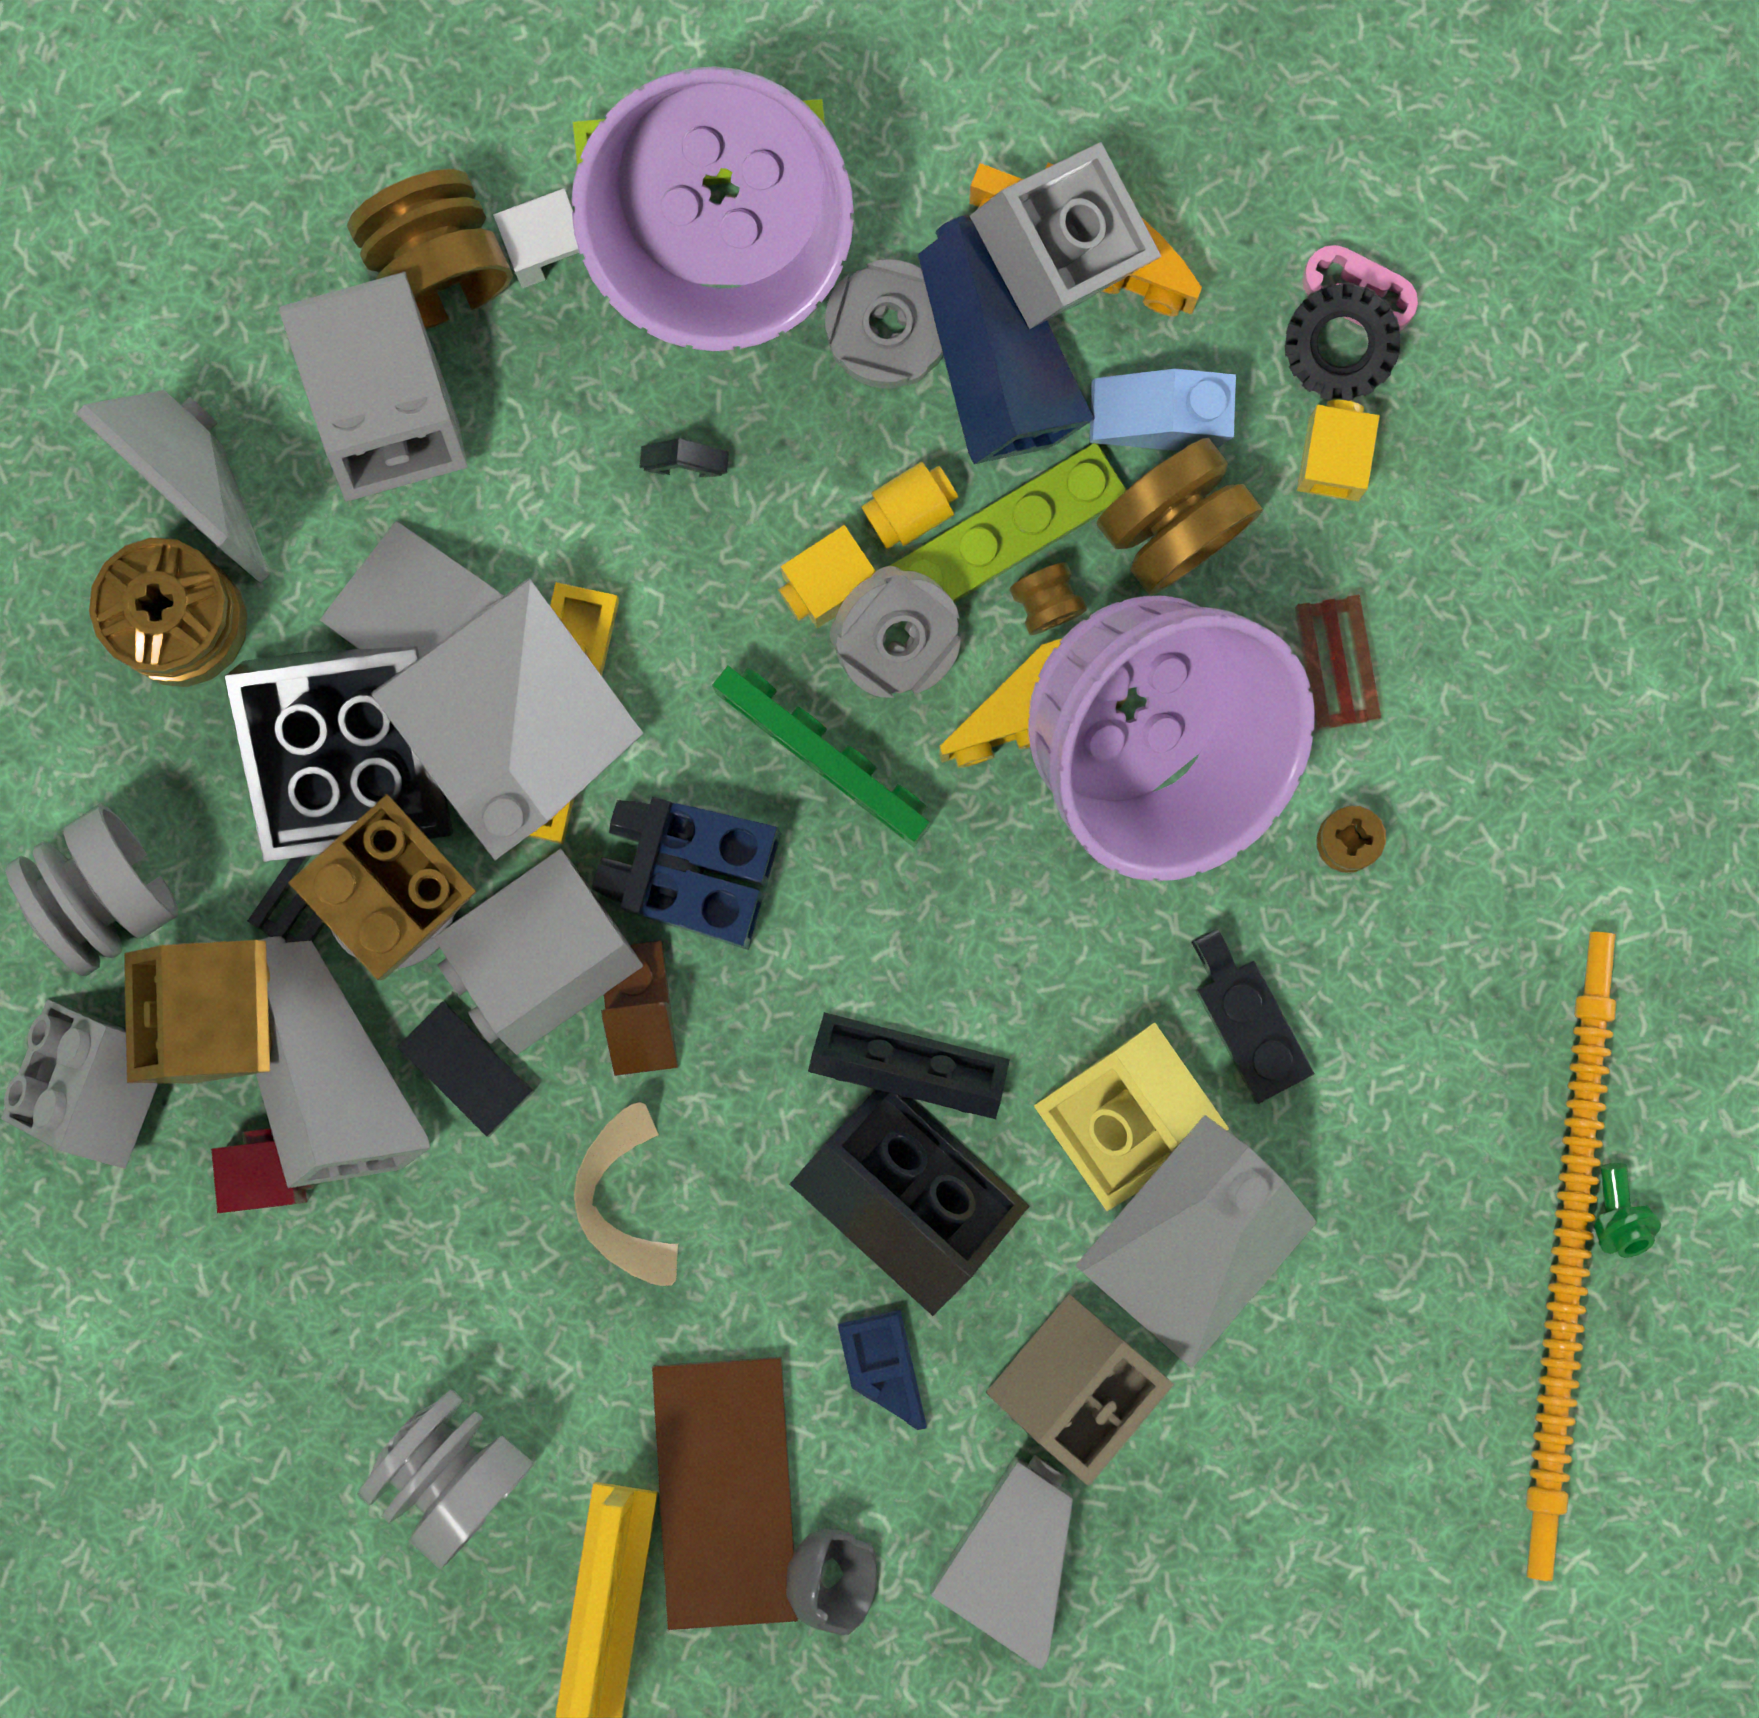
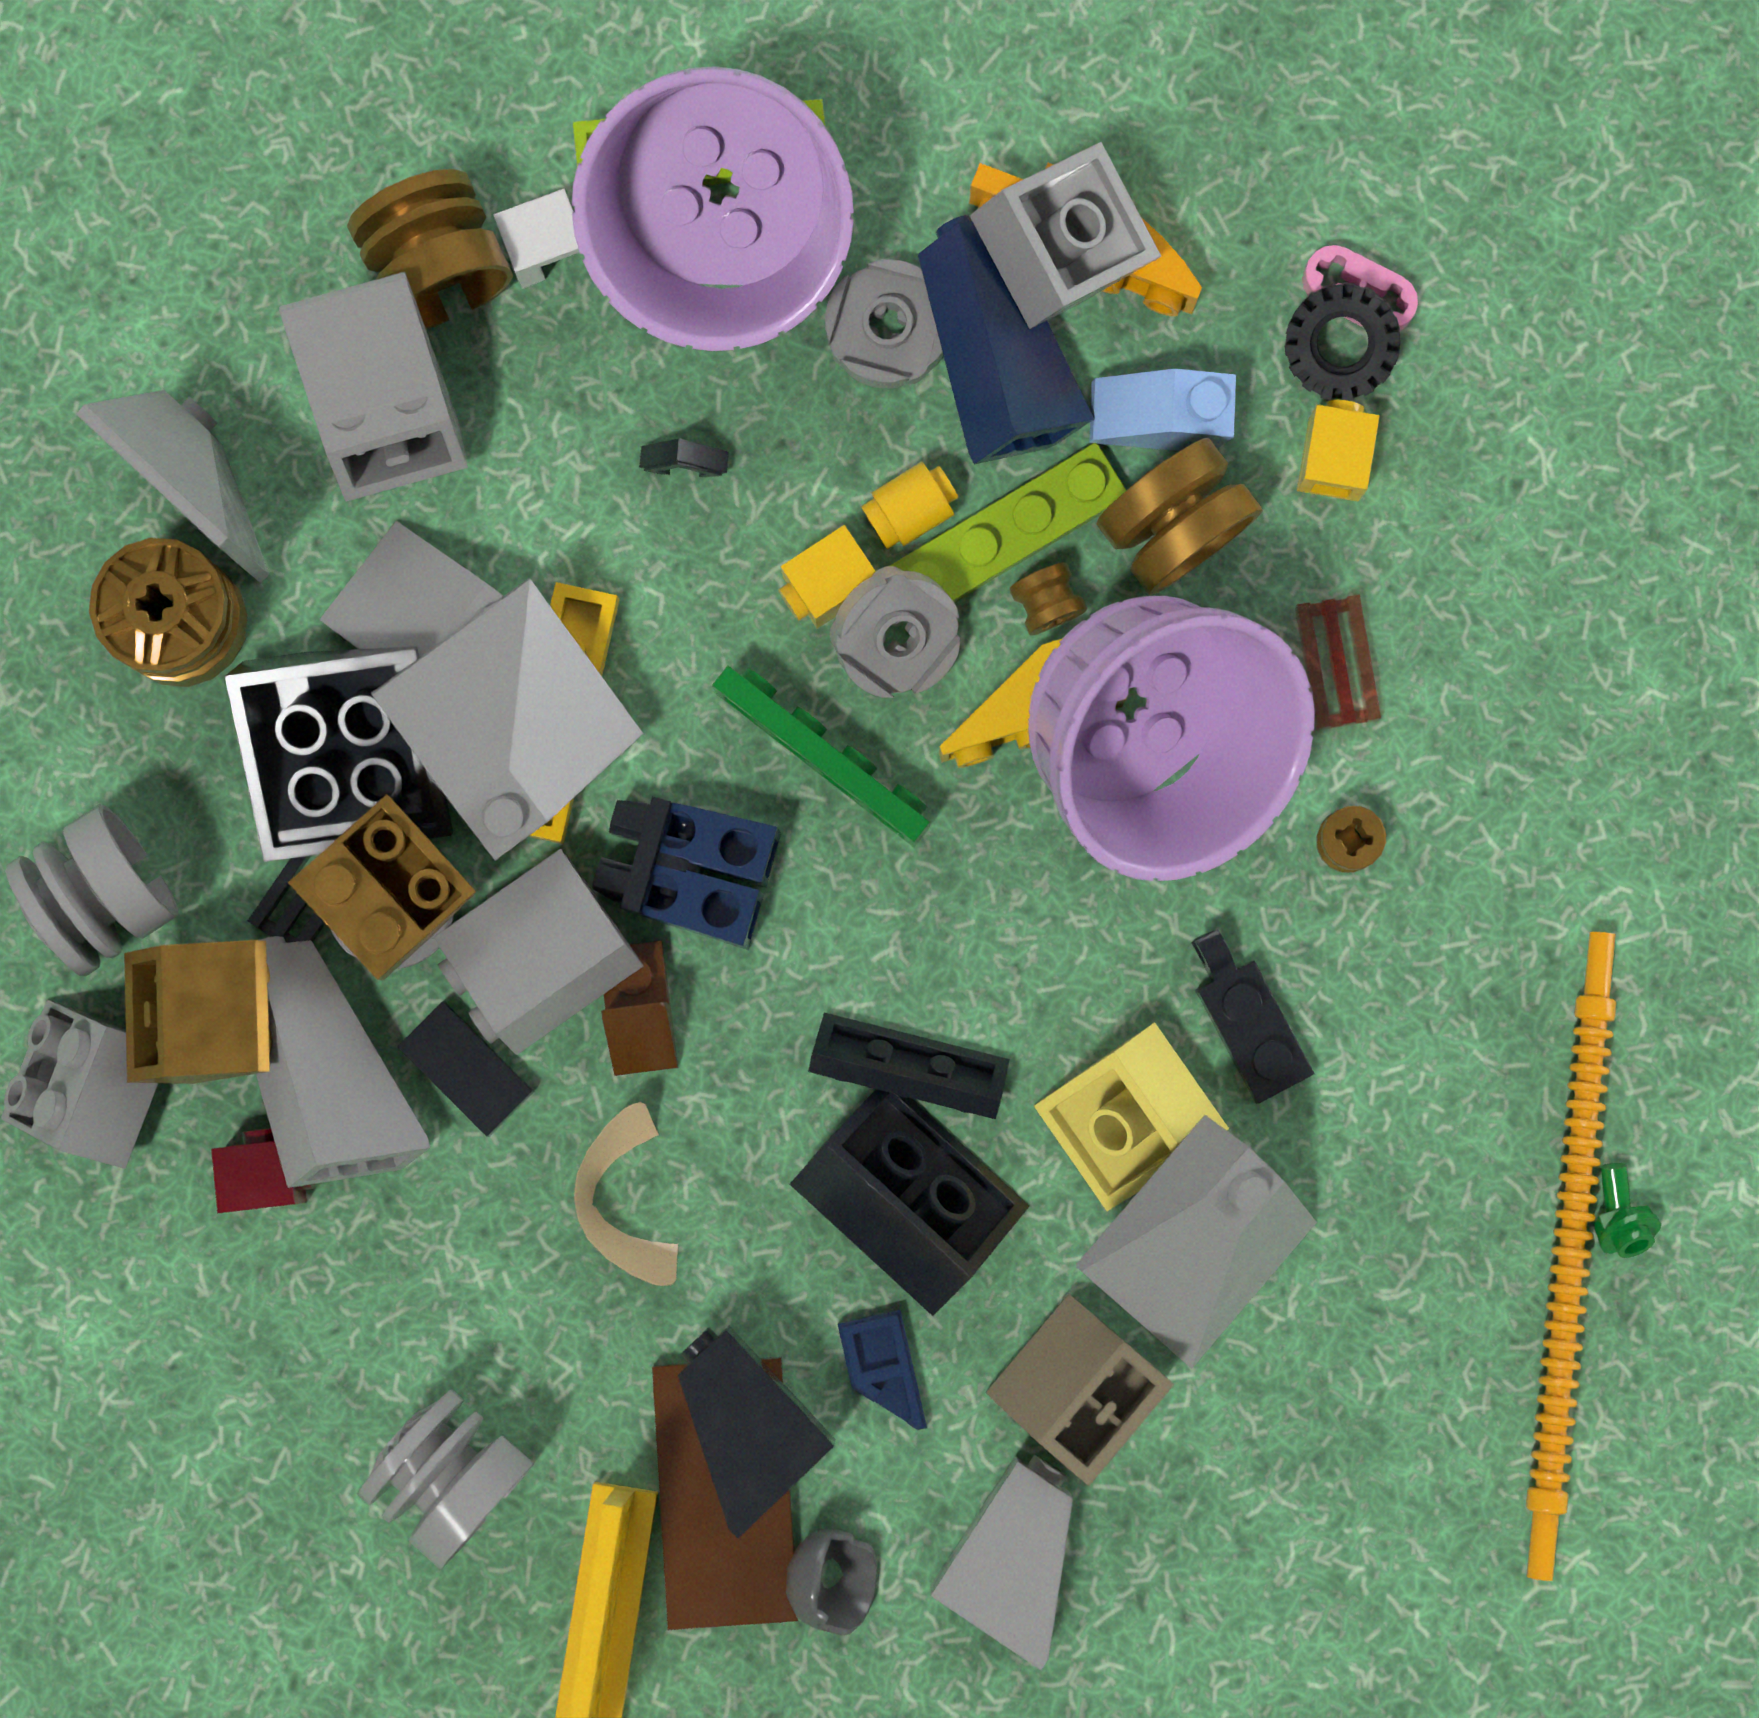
none -> black slope [678,1325,836,1539]

